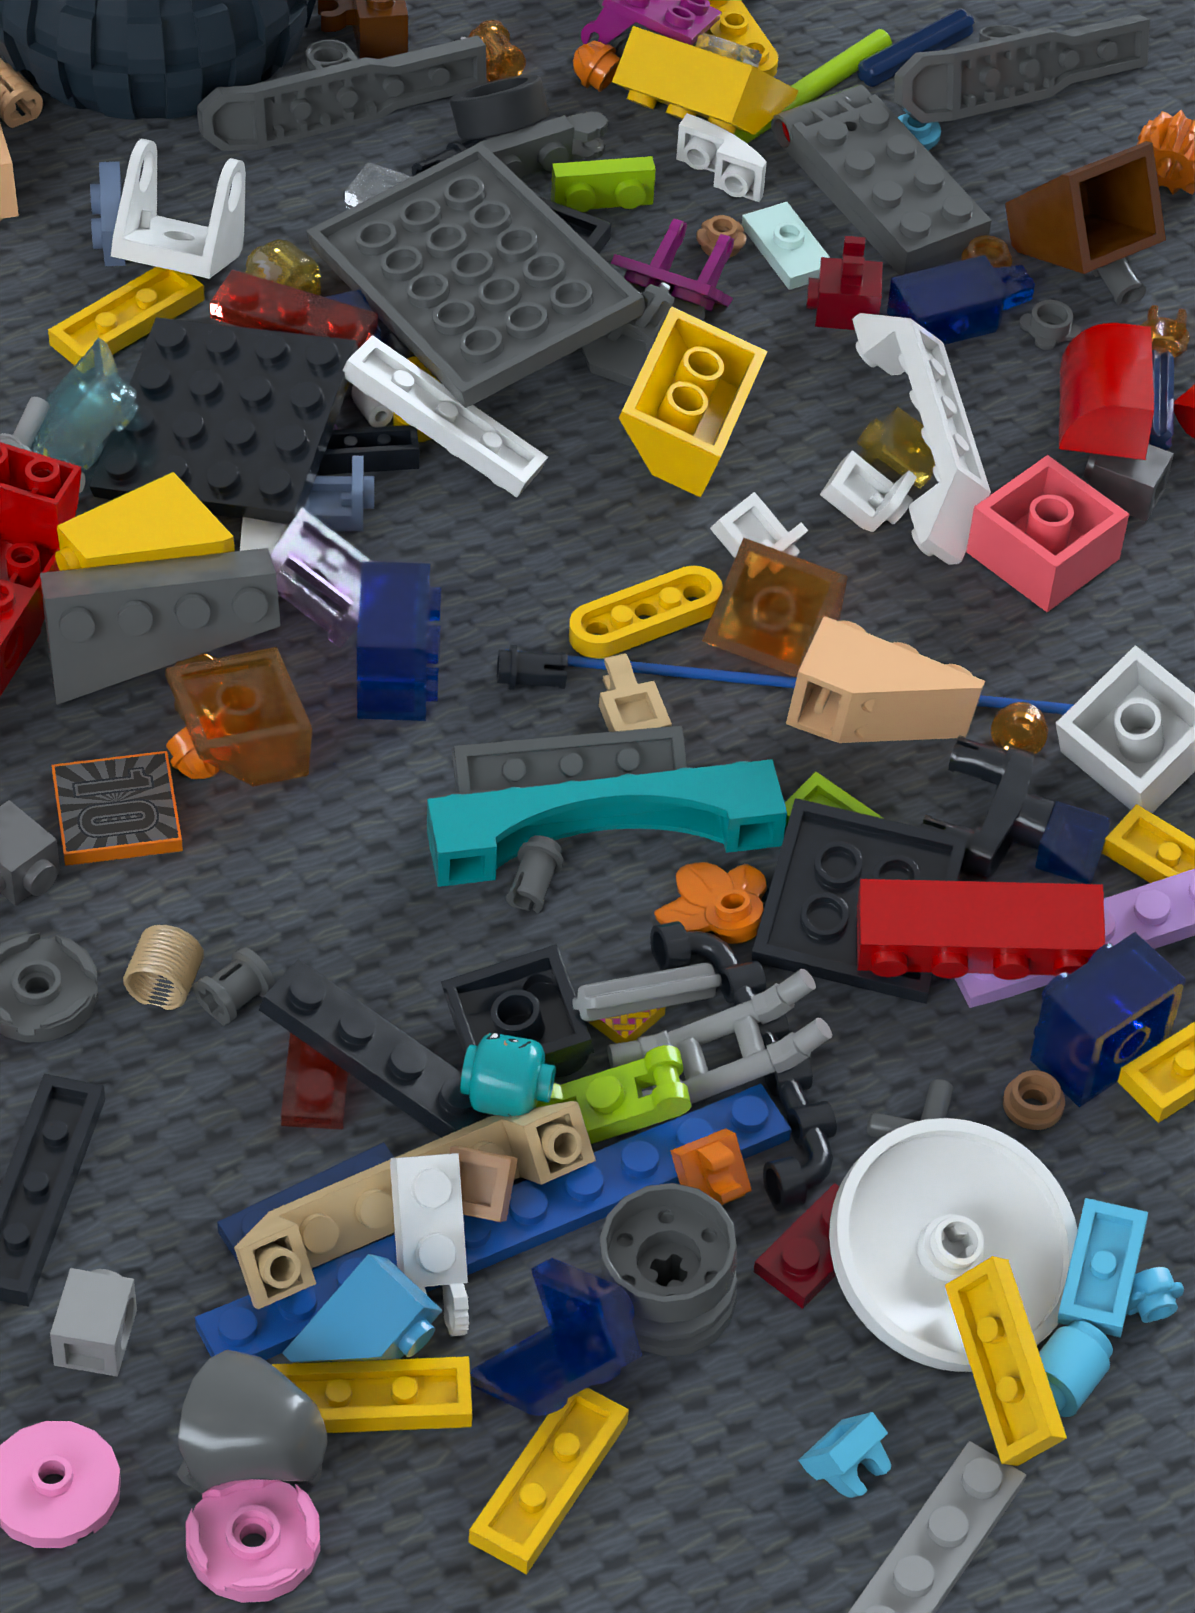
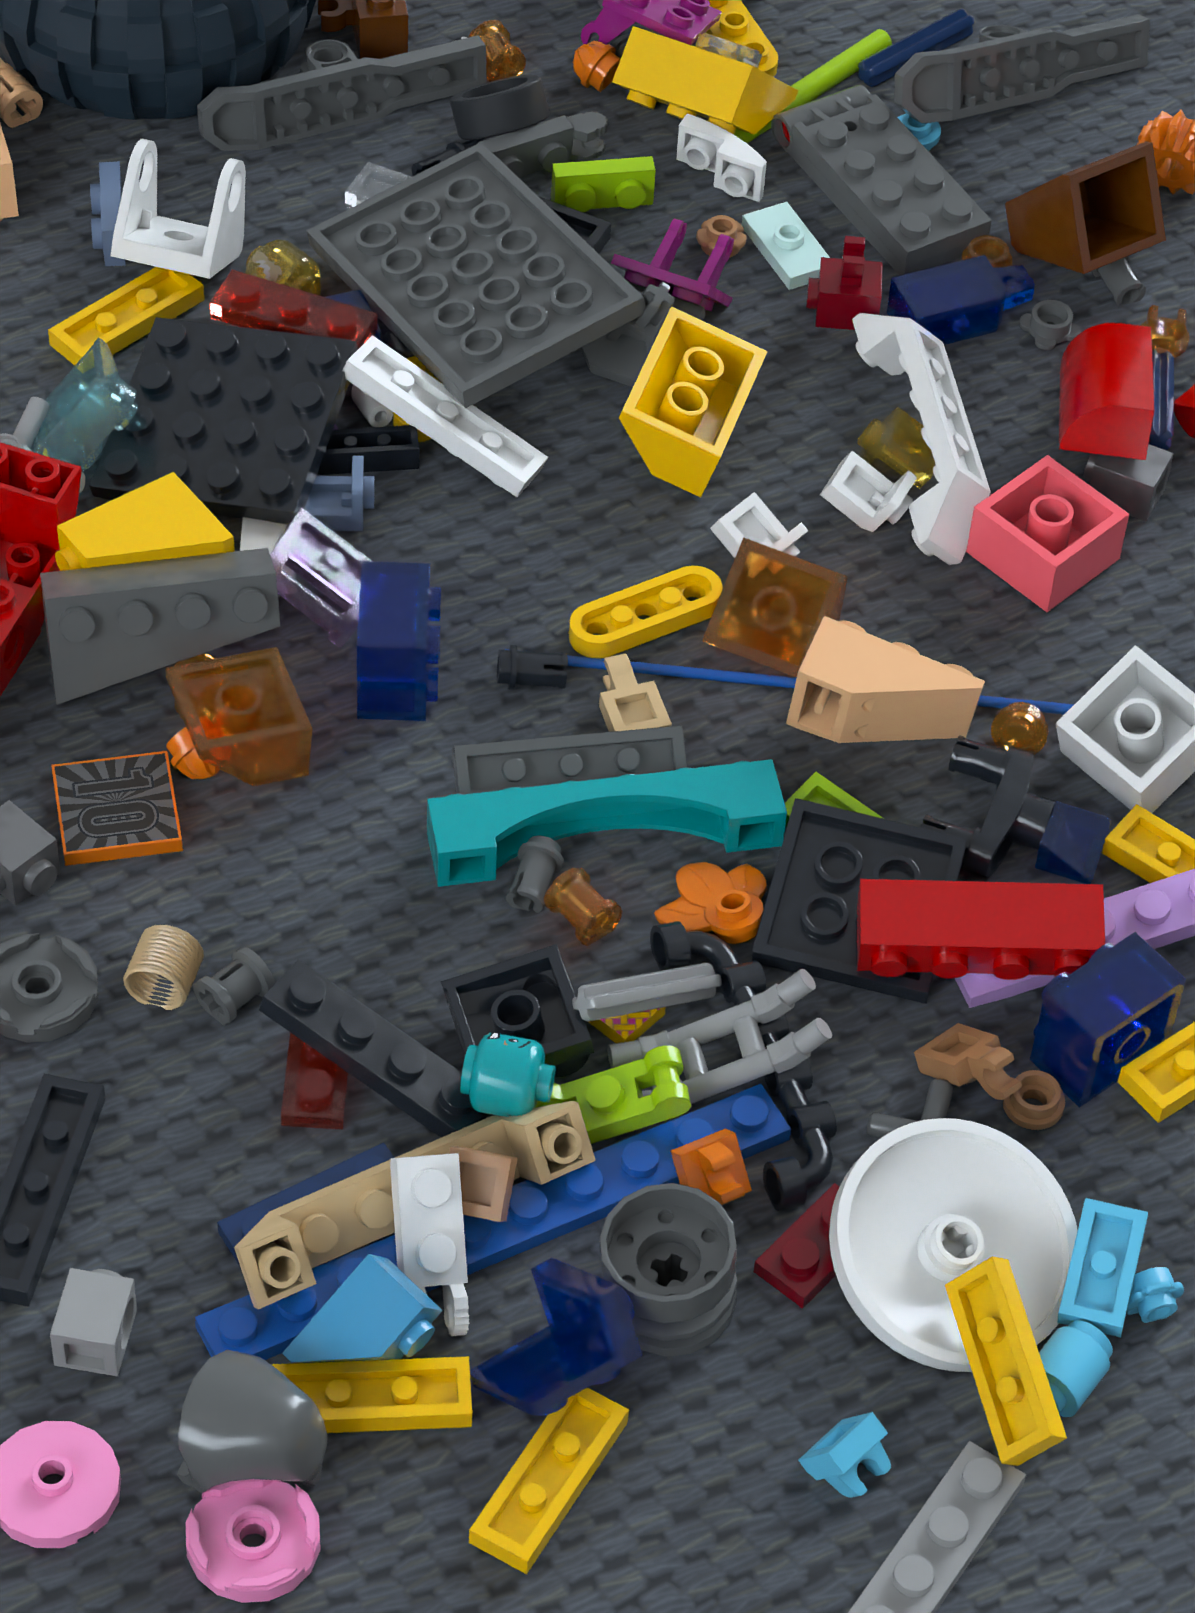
none -> clear orange bush [544,868,622,946]
none -> medium nougat plate [914,1023,1022,1100]

